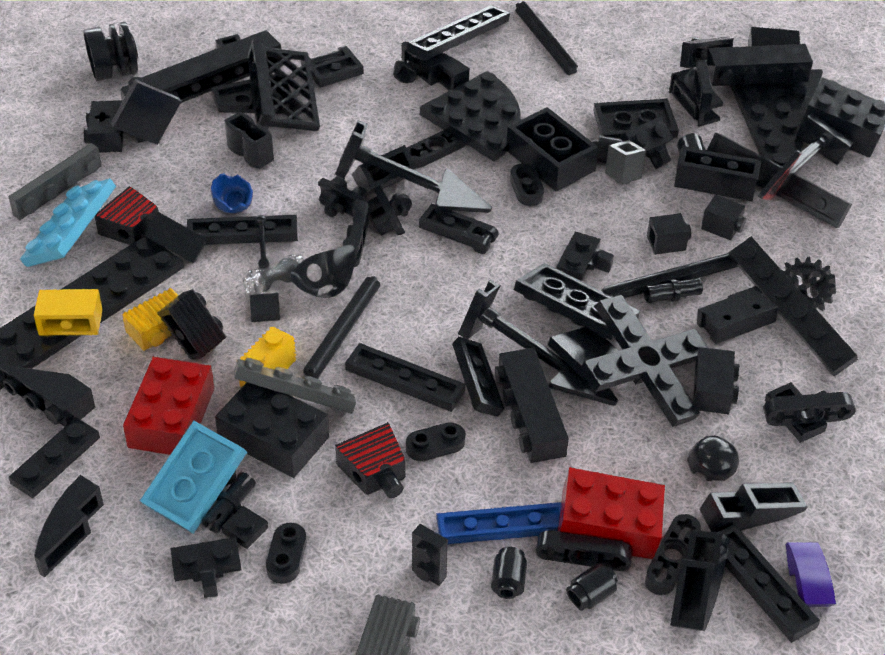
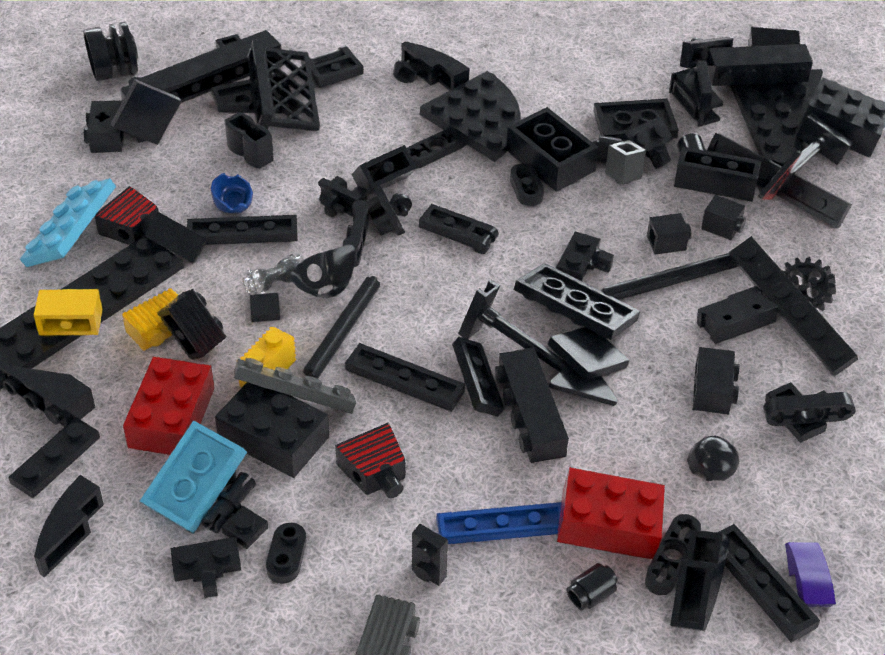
dark grey plate [8,143,102,220] -> none
black hinge [255,215,270,270] -> none
black piece [334,120,492,213] -> none
black plate [406,5,510,60] -> none
black plate [406,422,466,461] -> none
black brick [491,547,527,599] -> none
black axle [515,1,578,75] -> none
black beam [536,531,633,571] -> none
piece [580,295,708,427] -> none
black pin [644,277,703,303] -> none
black slope [699,482,808,532] -> none

